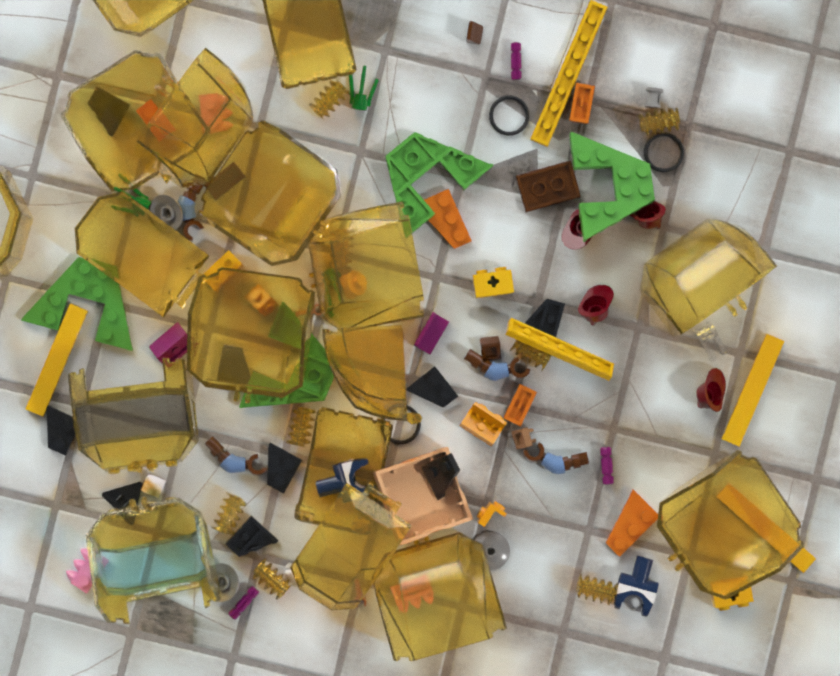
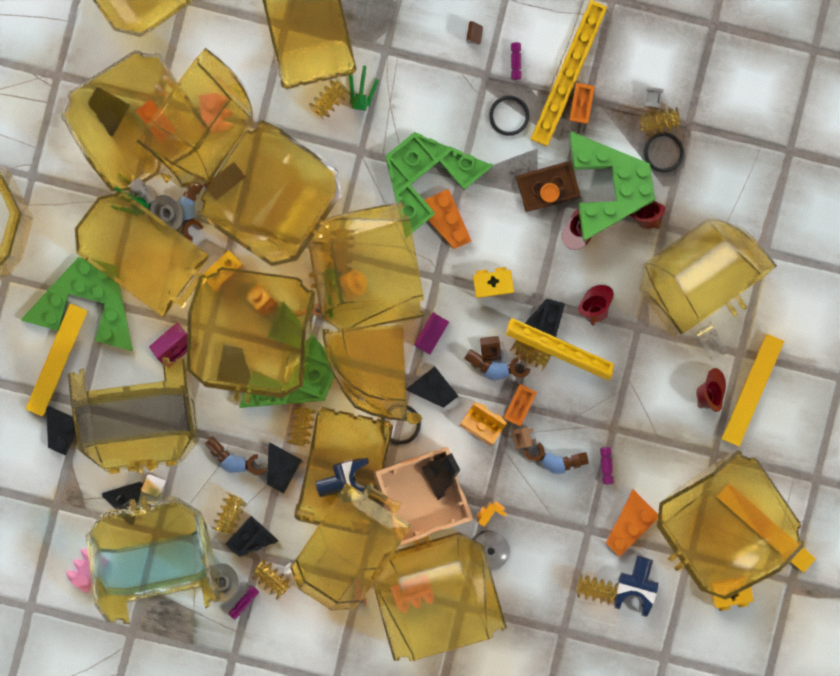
none -> light grey piece [130,179,156,203]
none -> orange piece [540,183,560,203]

